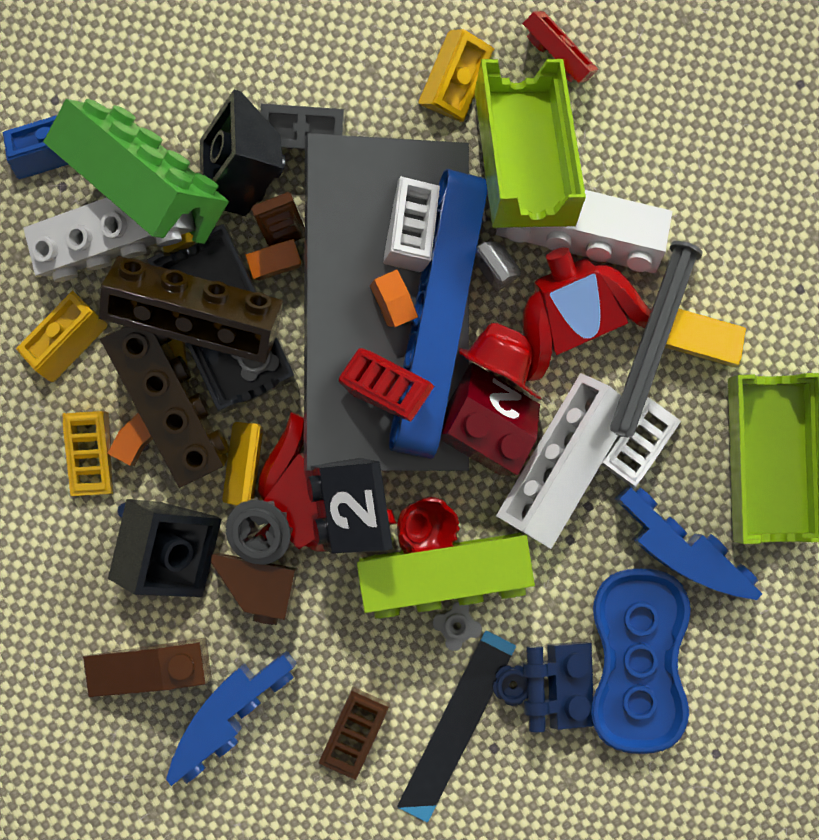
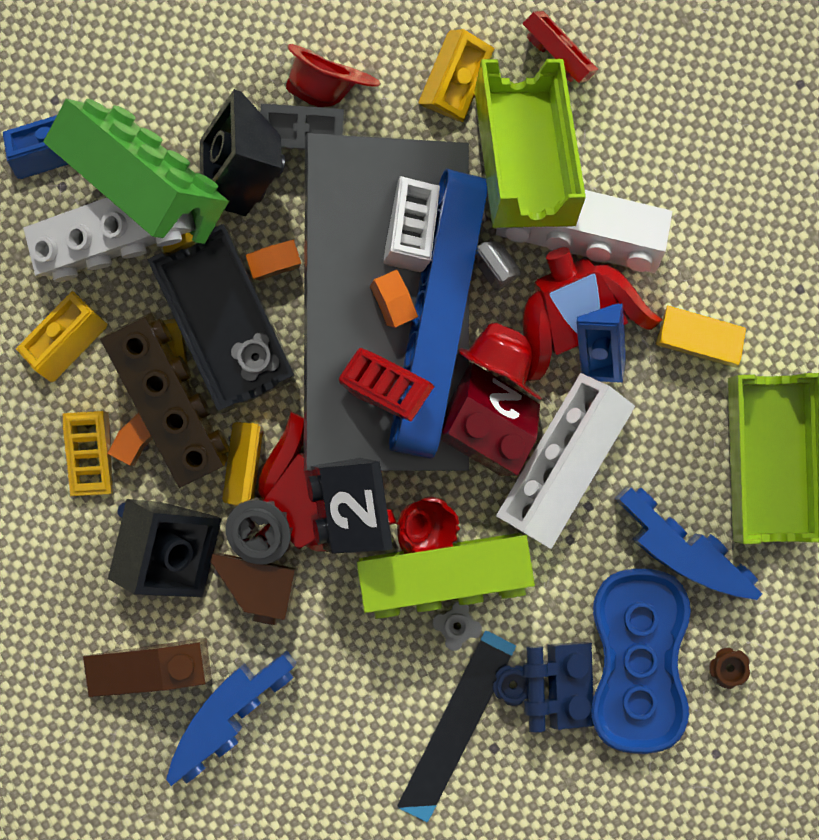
dark brown brick [99,256,283,364] -> none
reddish brown slope [251,192,305,246] -> none
reddish brown slope [319,686,390,780] -> none
white slope [601,397,681,487] -> none
dark grey axle [610,241,703,438] -> none
none -> red piece [286,44,381,107]
none -> blue slope [576,304,626,383]
none -> reddish brown plate [709,647,750,689]

